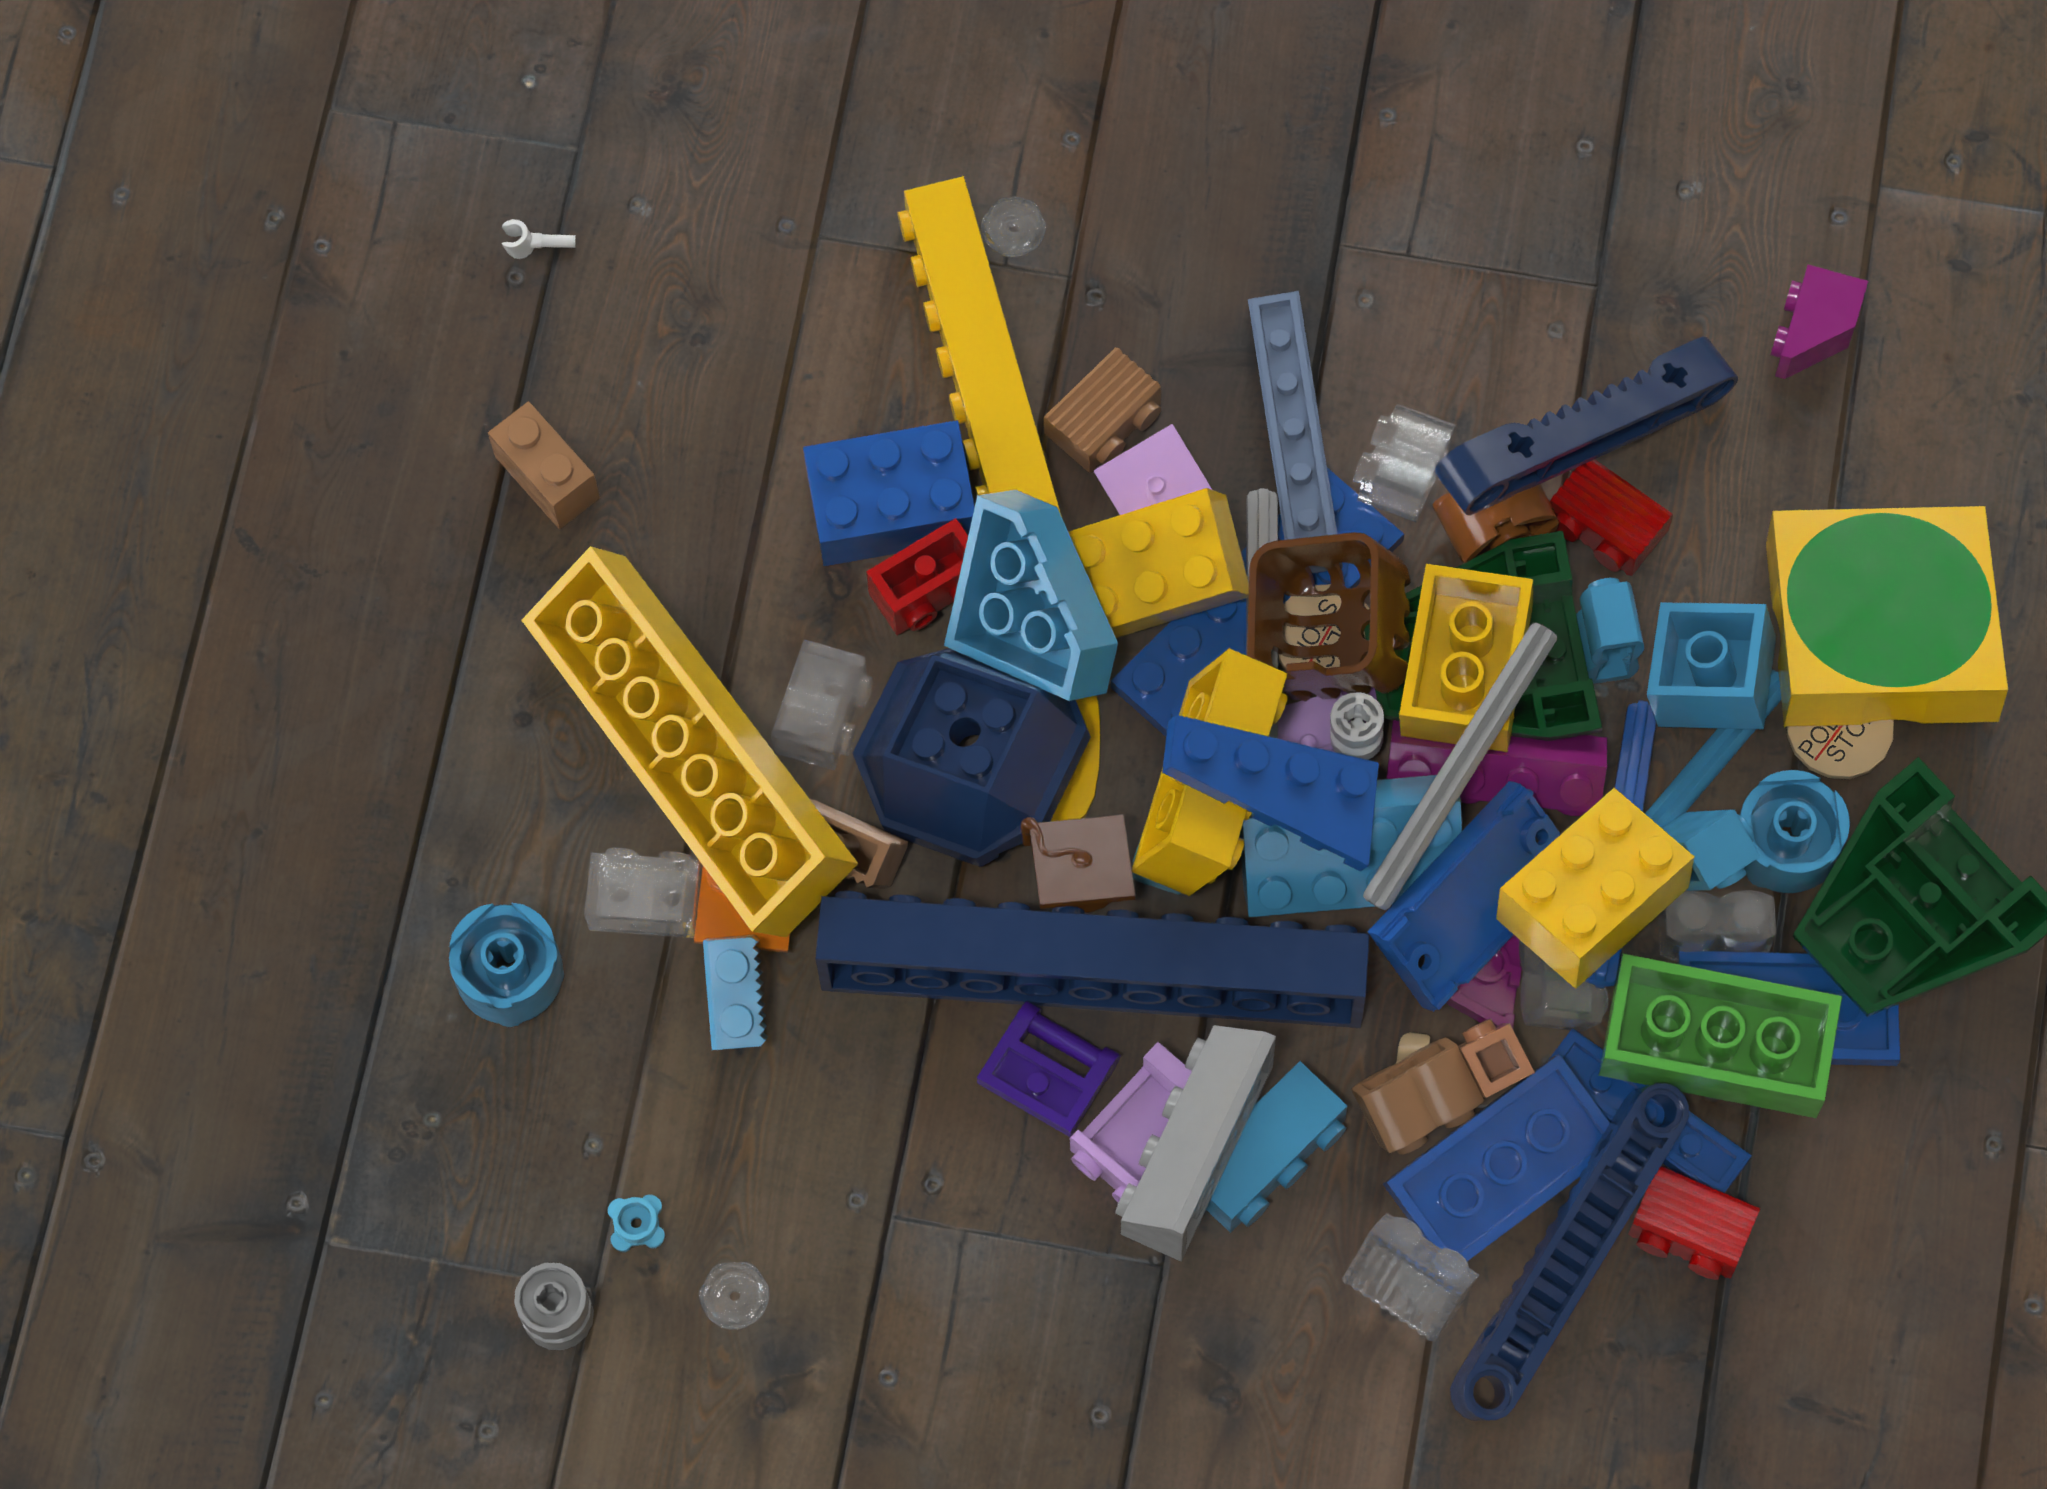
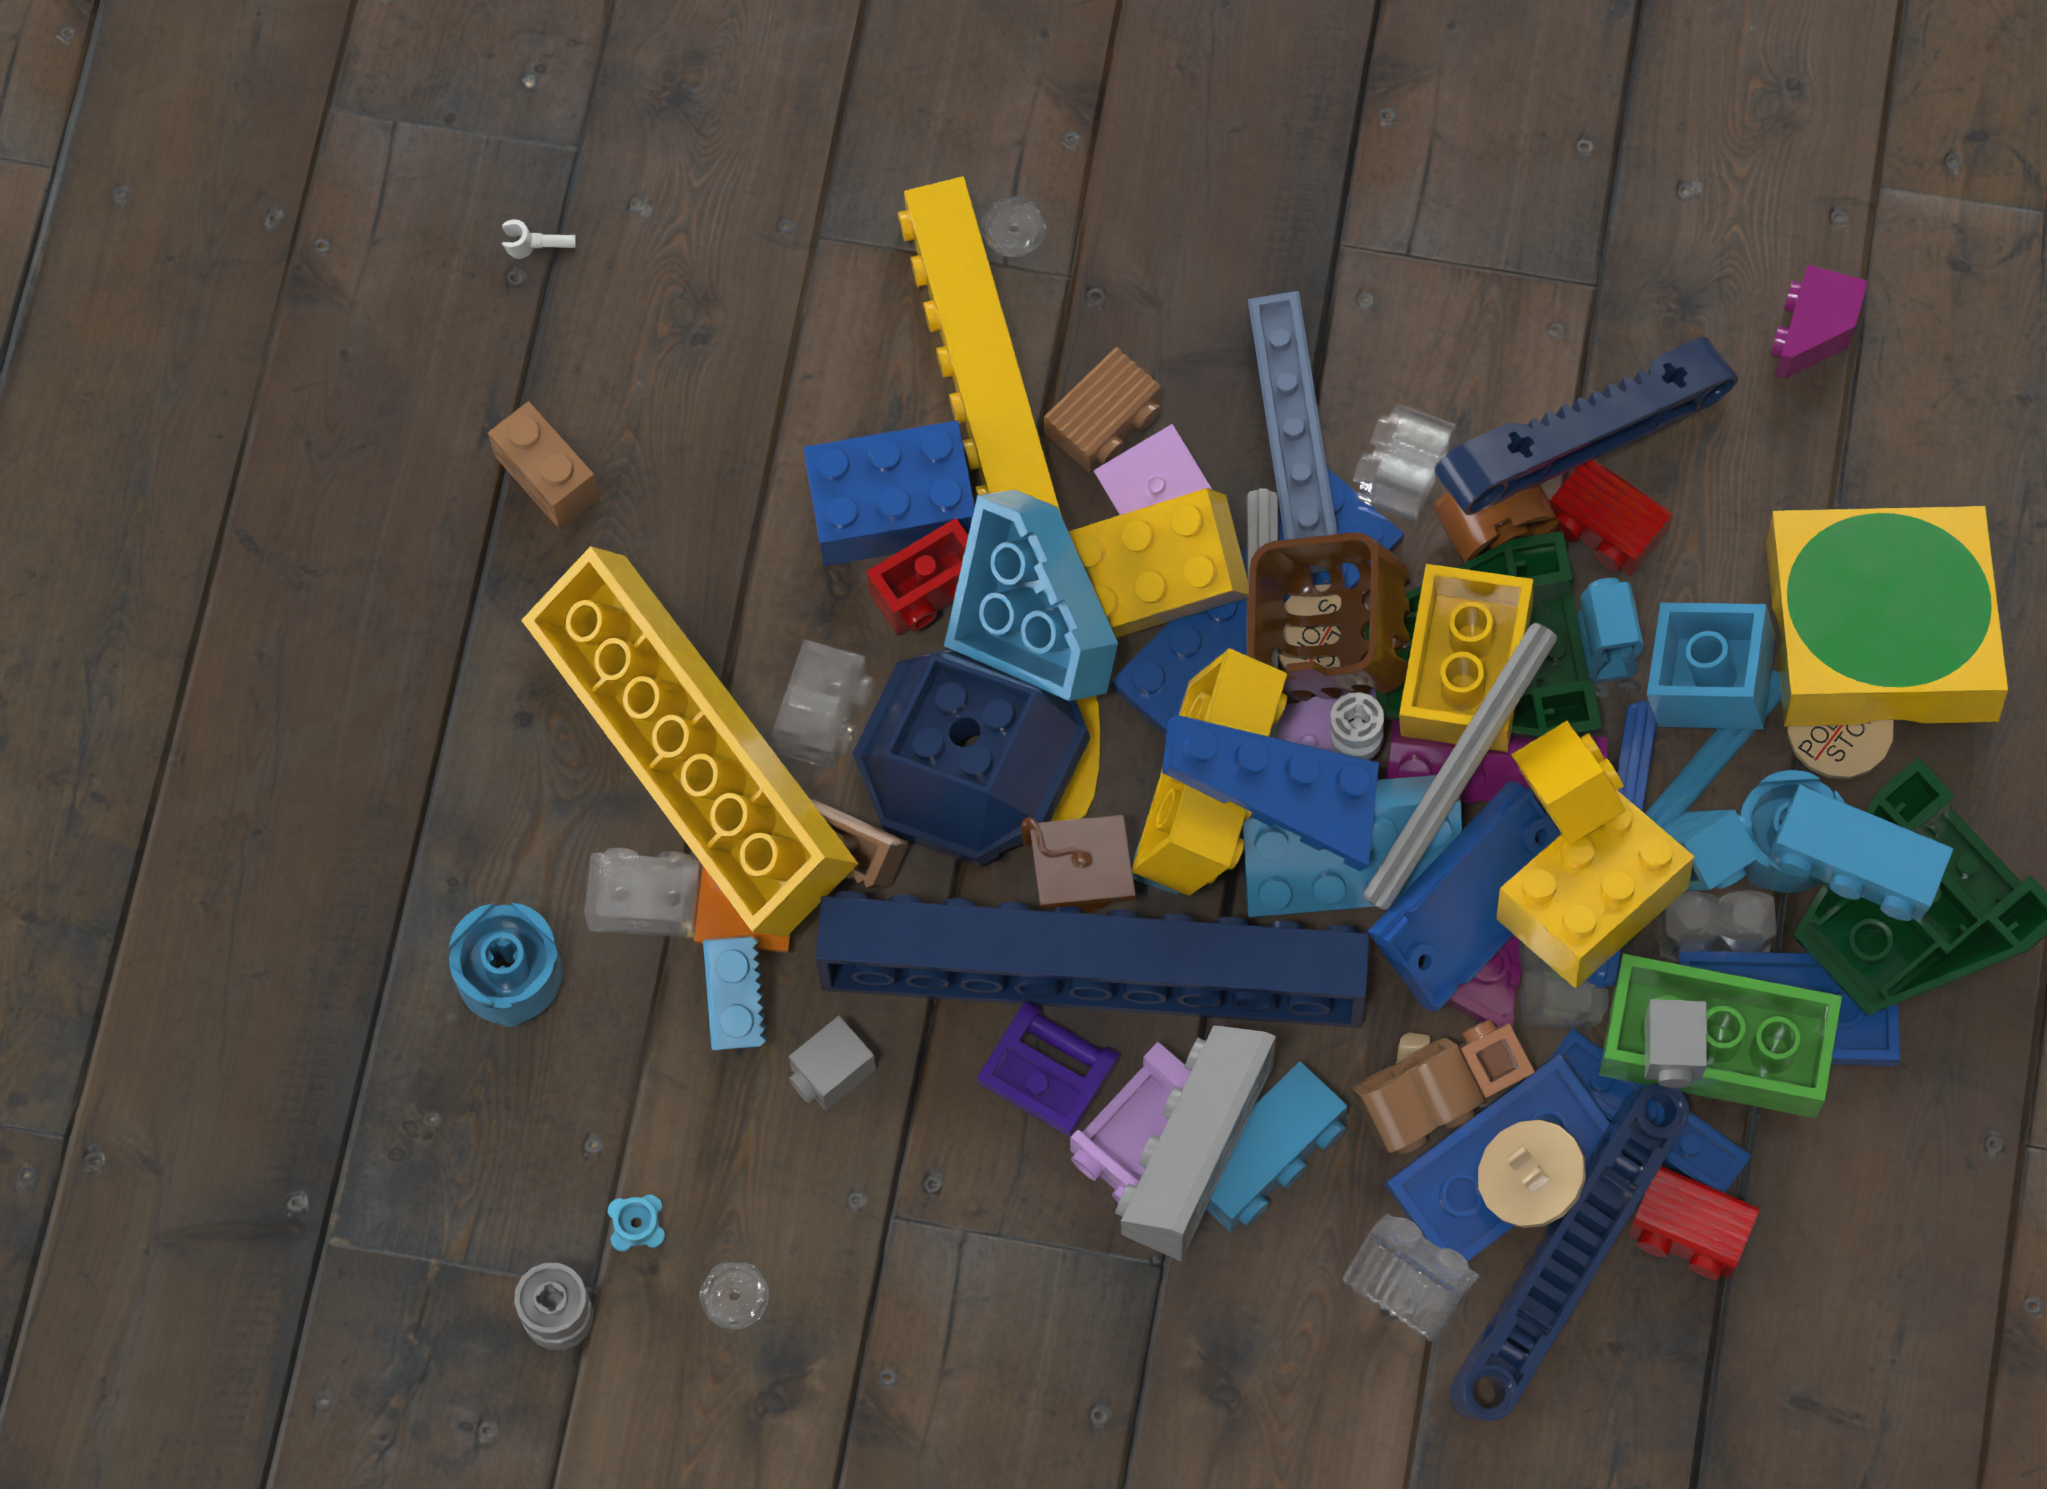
none -> light grey brick [788,1016,876,1111]
none -> tan piece [1478,1120,1586,1228]
none -> yellow brick [1511,721,1626,845]
none -> light grey brick [1645,999,1707,1088]
none -> dark azure brick [1767,785,1954,921]

